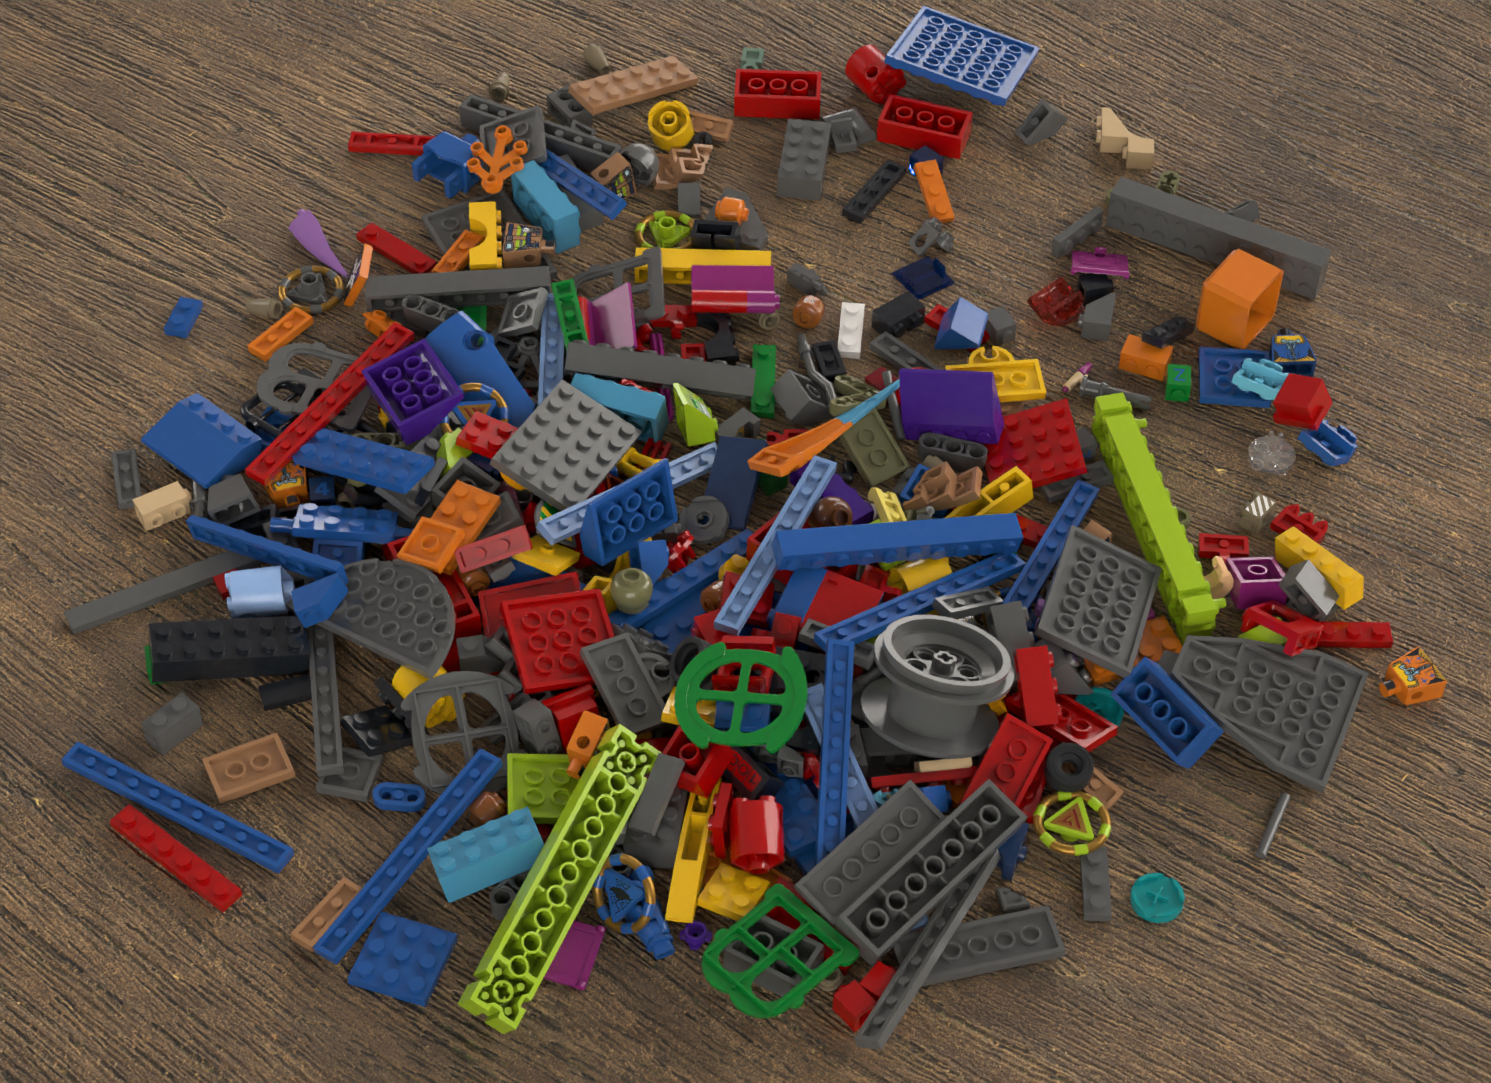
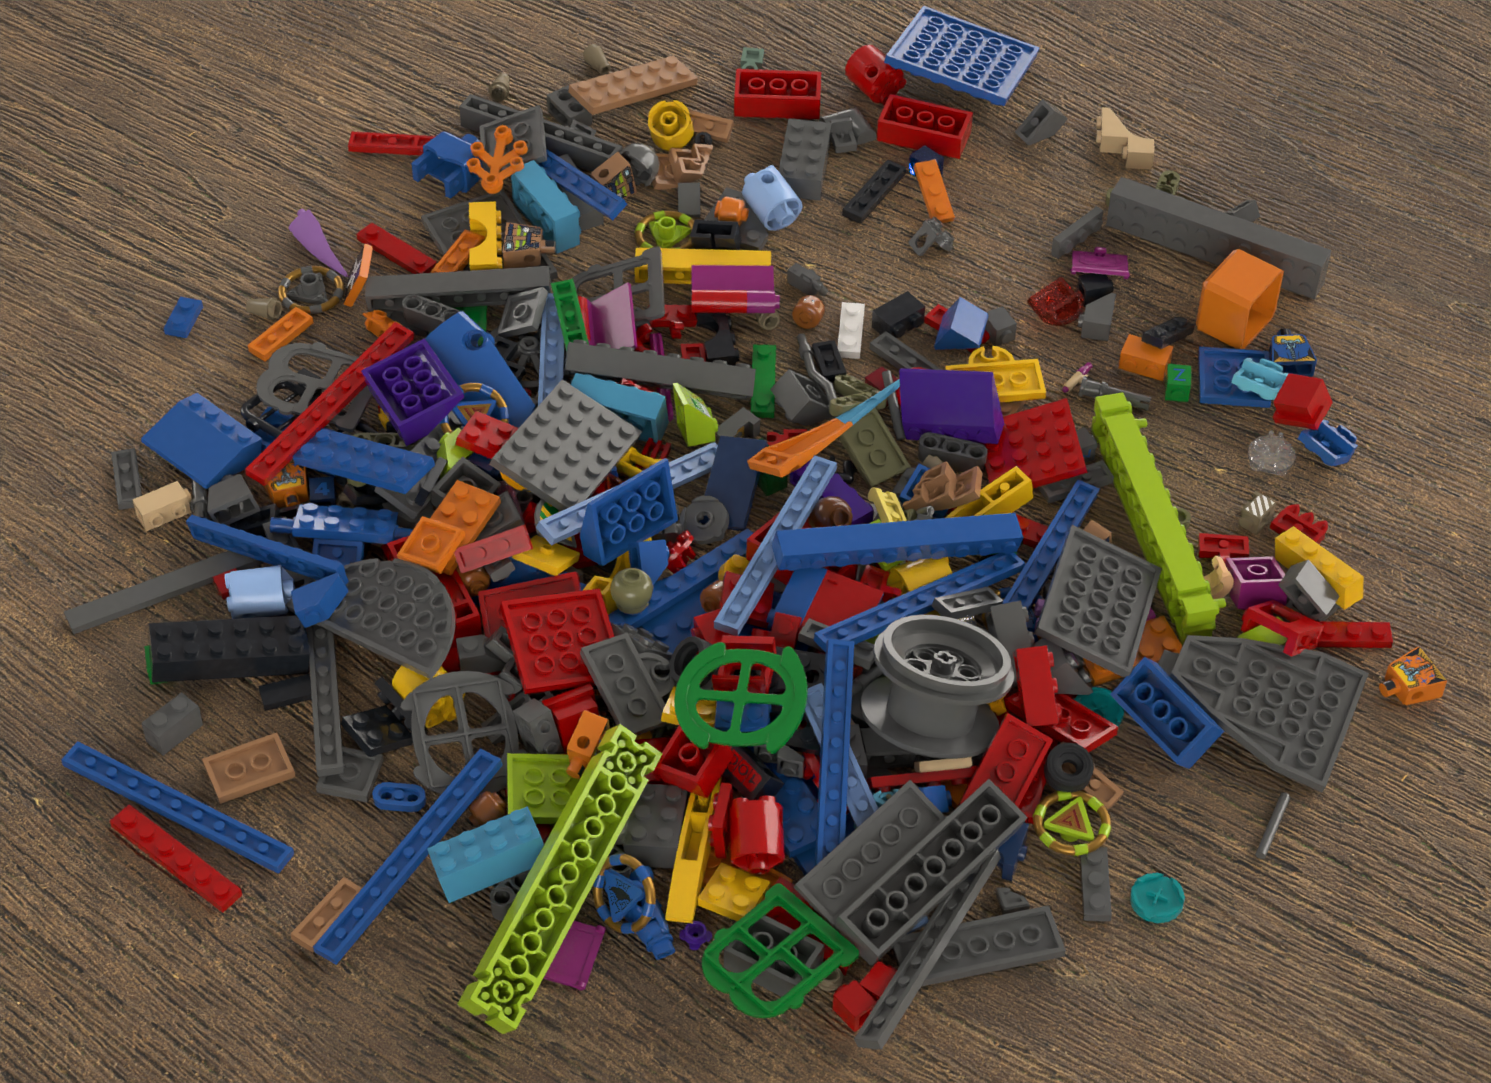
blue plate [347,911,458,1007] -> none
dark grey tile [628,753,685,836] -> none
clear blue piece [892,256,955,300] -> none
none -> light blue cylinder [742,165,802,231]

